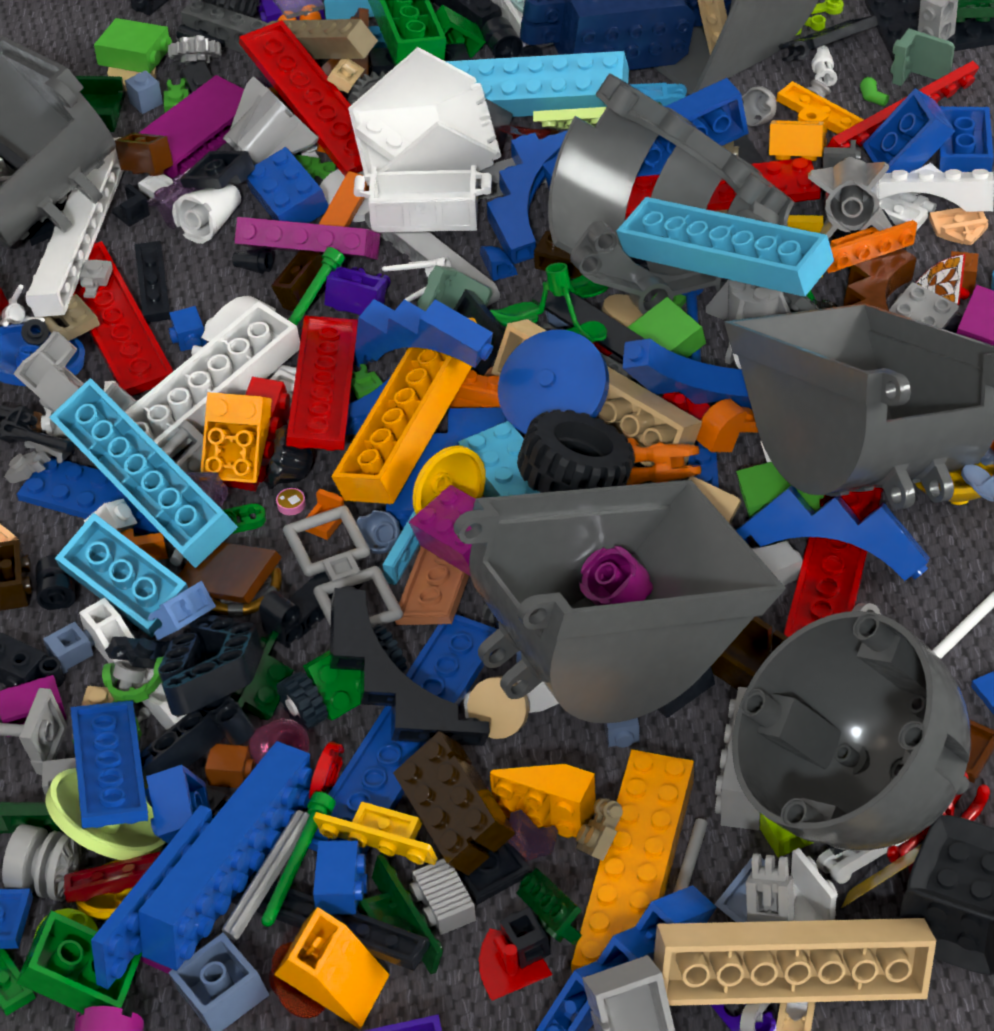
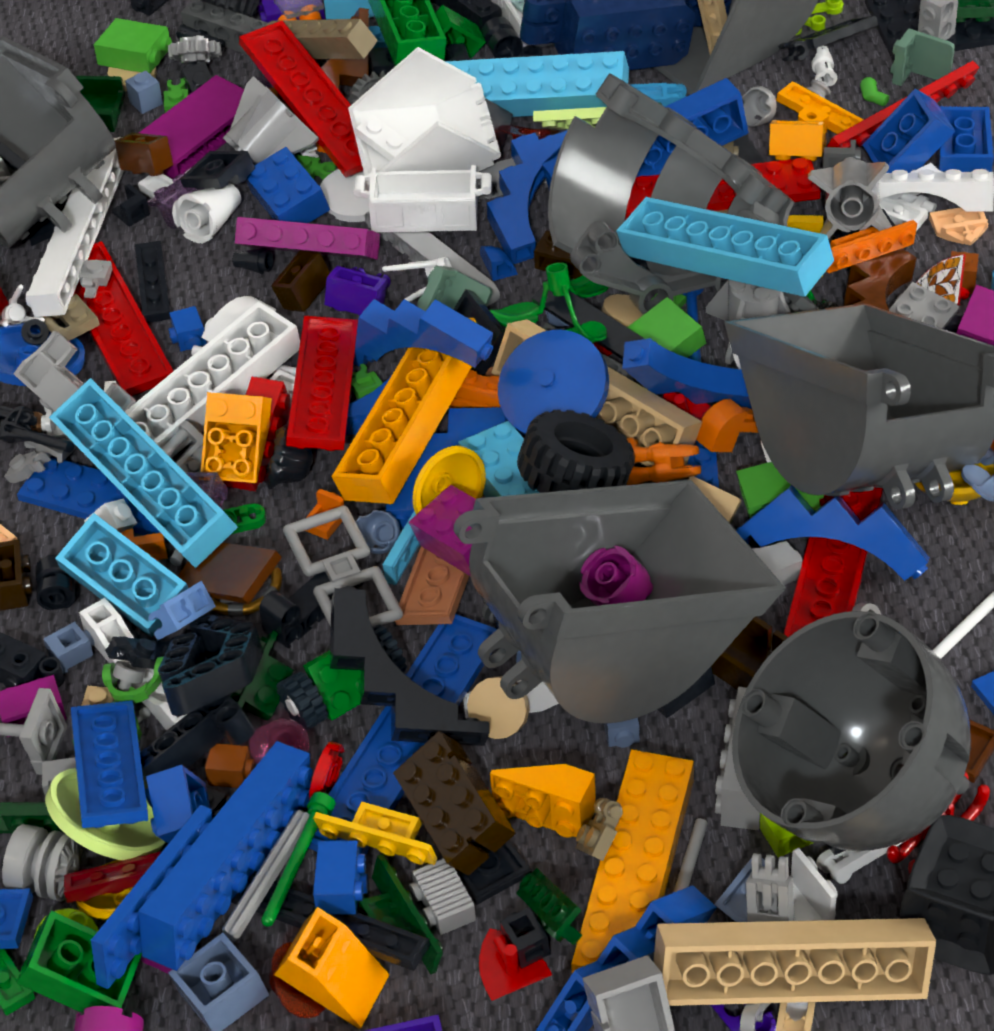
tile [276,488,306,515] -> none
green piece [288,247,346,326] -> none
orange tile [319,171,369,227] -> none
tan plate [327,59,365,93] -> none
bracket [508,809,558,861] -> none
yellow sticker [841,844,922,908] -> none

